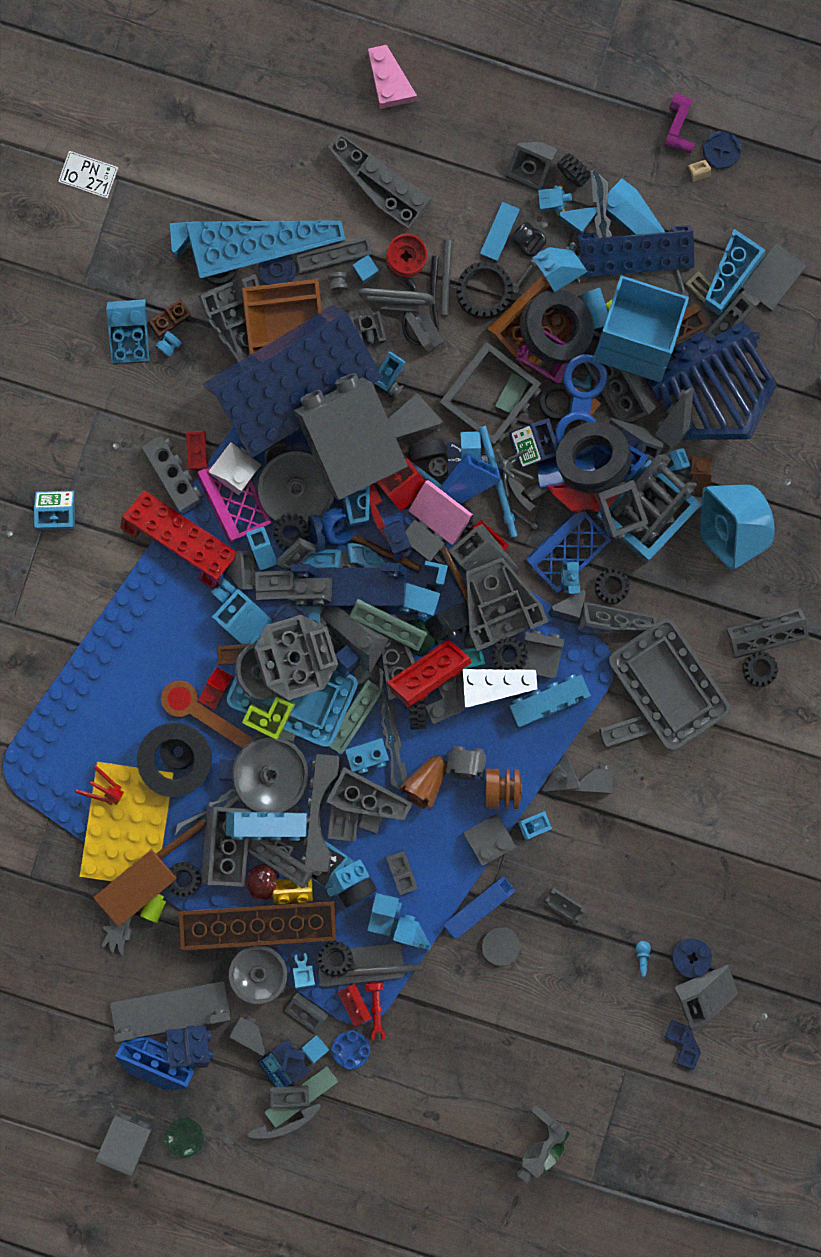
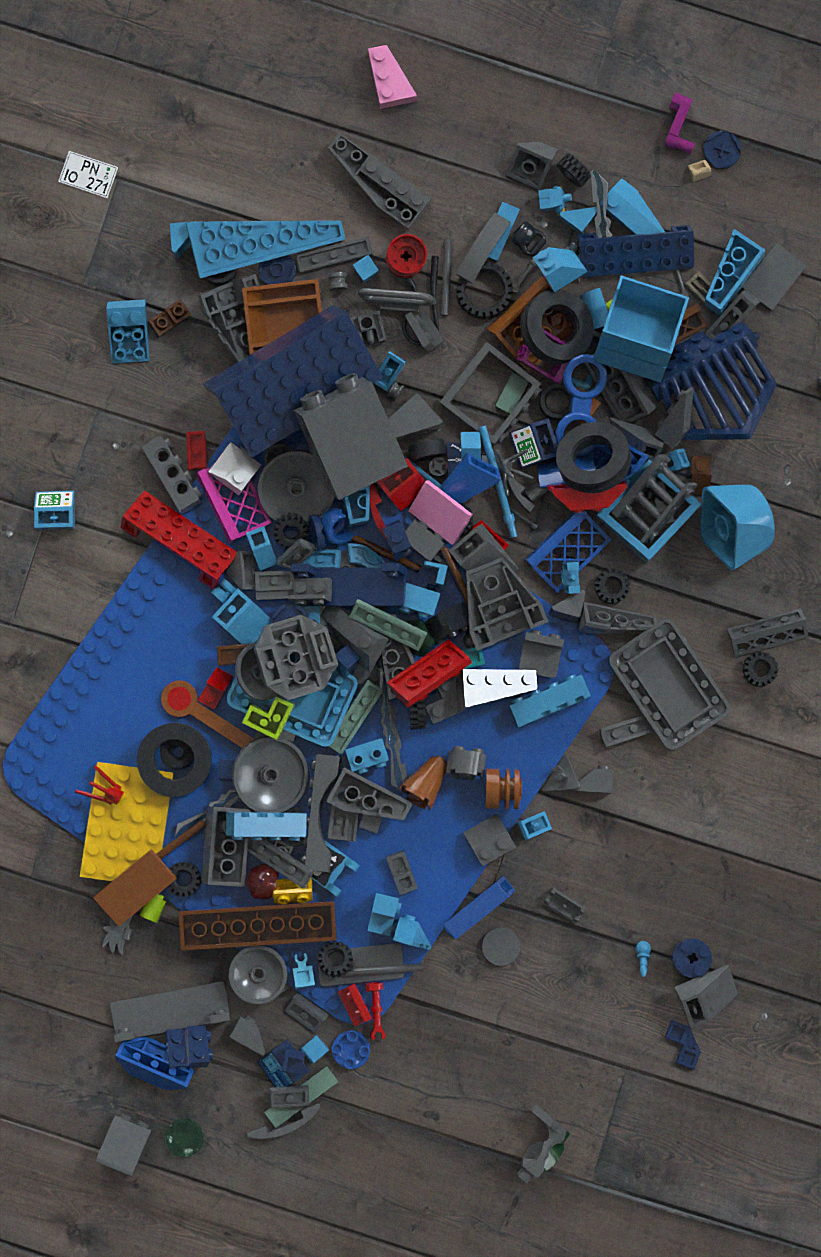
dark azure wheel [155,331,182,358] -> none
dark azure bracket [327,860,369,897] -> none
black tyre [339,877,378,908] -> none
black tyre [491,637,528,670] -> none
dark grey window [593,480,648,539] -> none
none -> dark grey slope [456,213,511,284]

